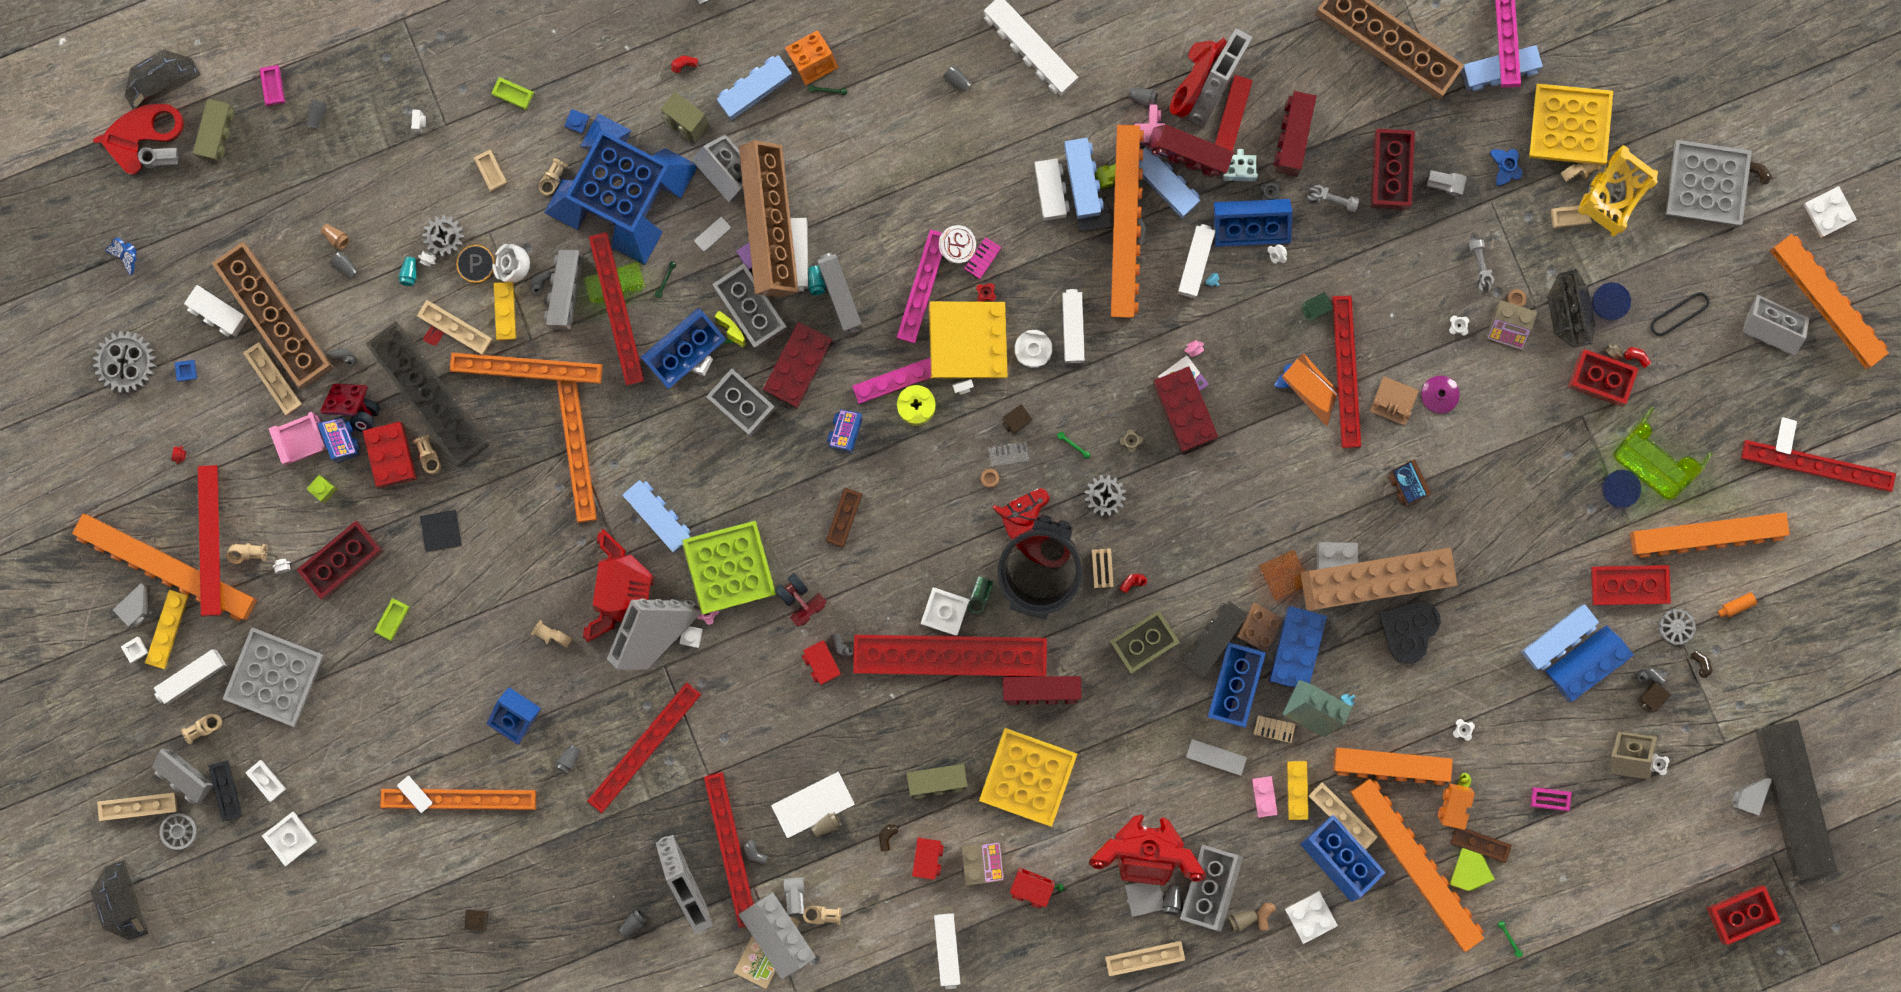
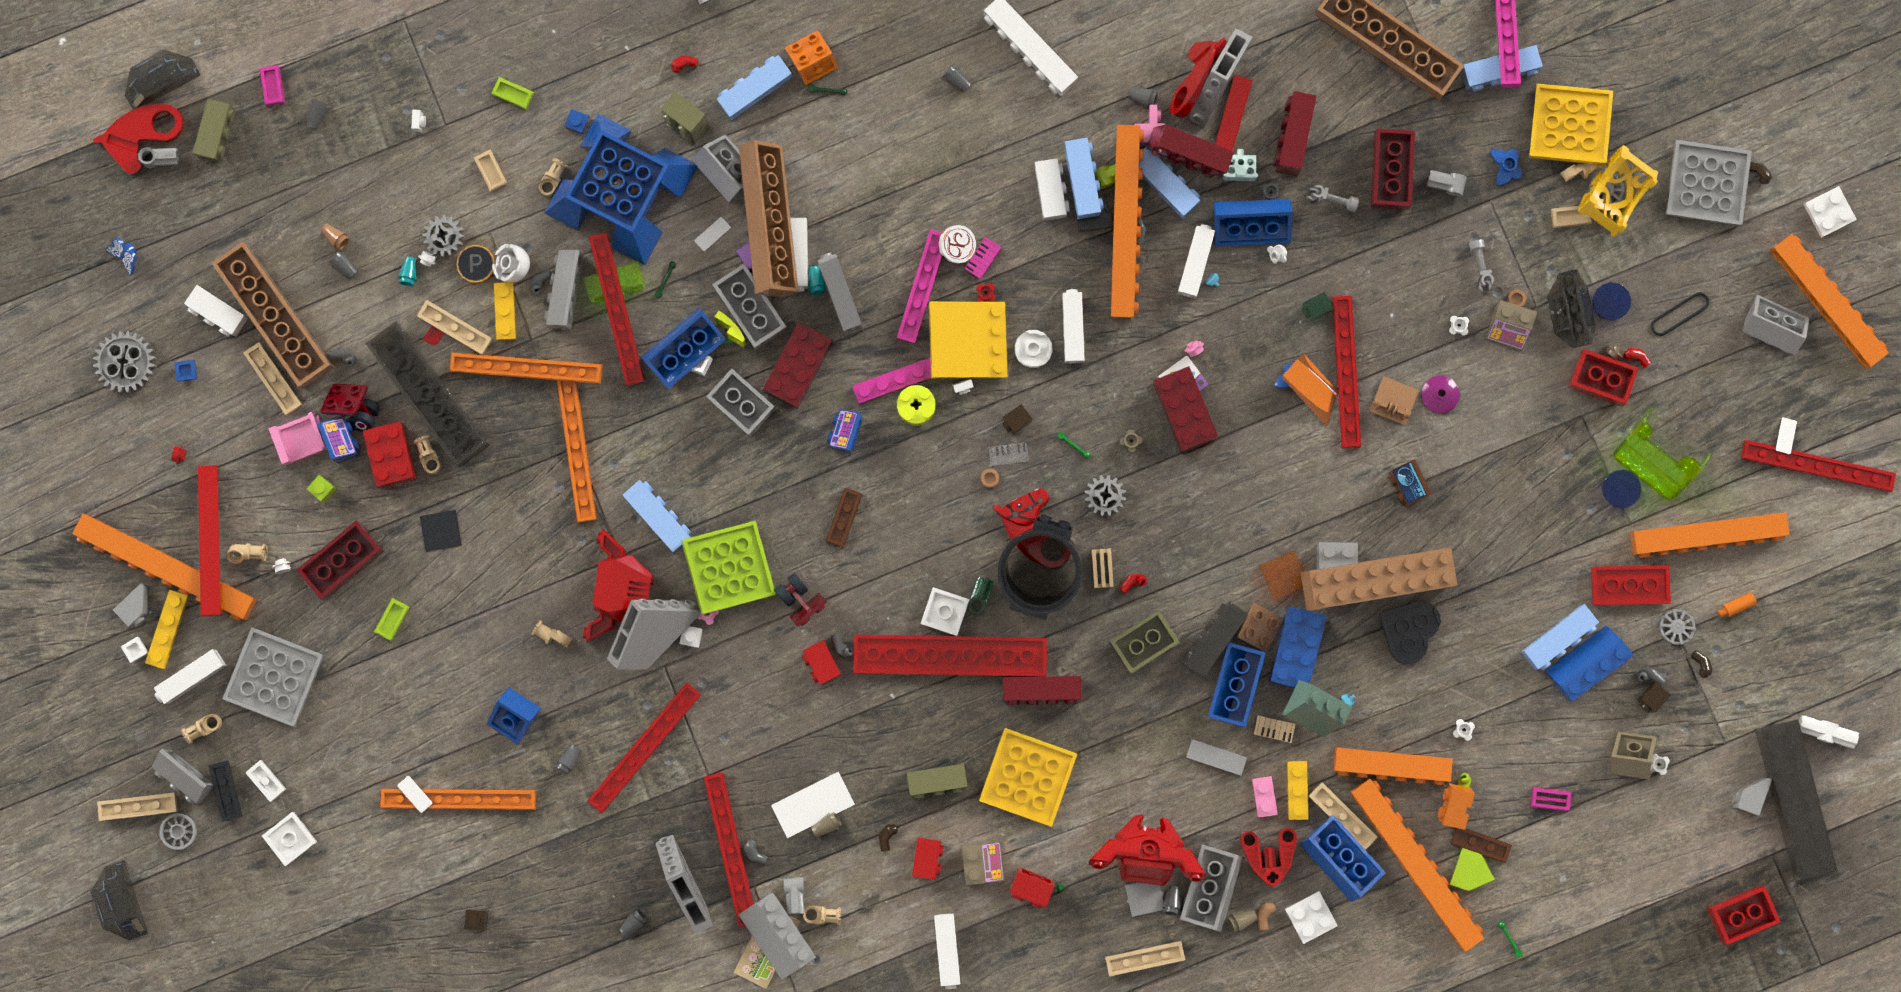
none -> red connector [1239,828,1297,886]
none -> white piece [1797,715,1859,749]

